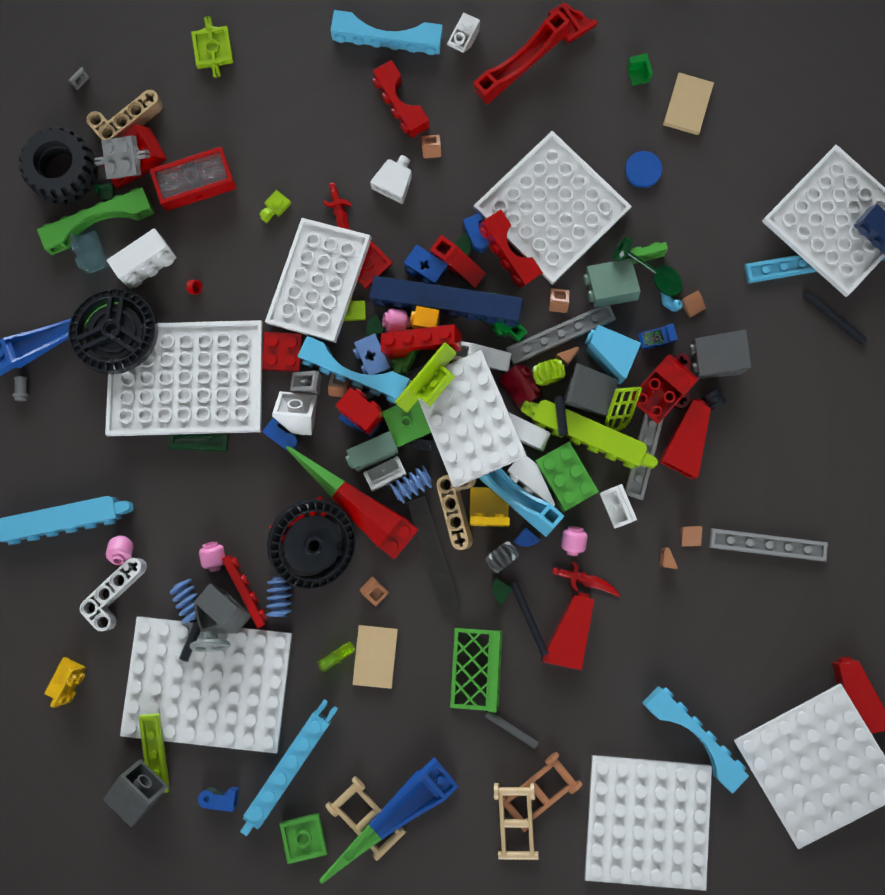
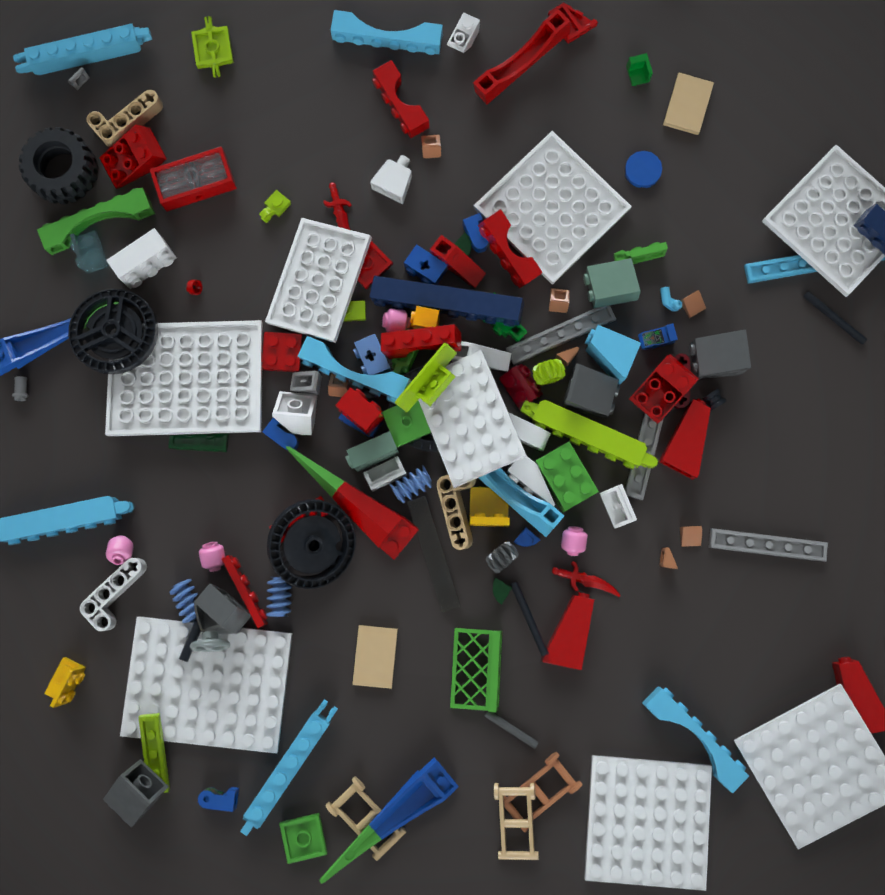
dark green tile [93,183,115,202] -> none
light grey plate [94,136,150,179] -> none
clear neon green axle [317,642,355,672] -> none
nougat slope [359,577,389,607] -> none
dark green tile [366,314,385,337] -> none
black piece [554,396,568,436] -> none
lime window [605,386,642,431] -> none
dark green piece [612,236,683,297] -> none
none -> medium azure hinge [13,23,152,75]

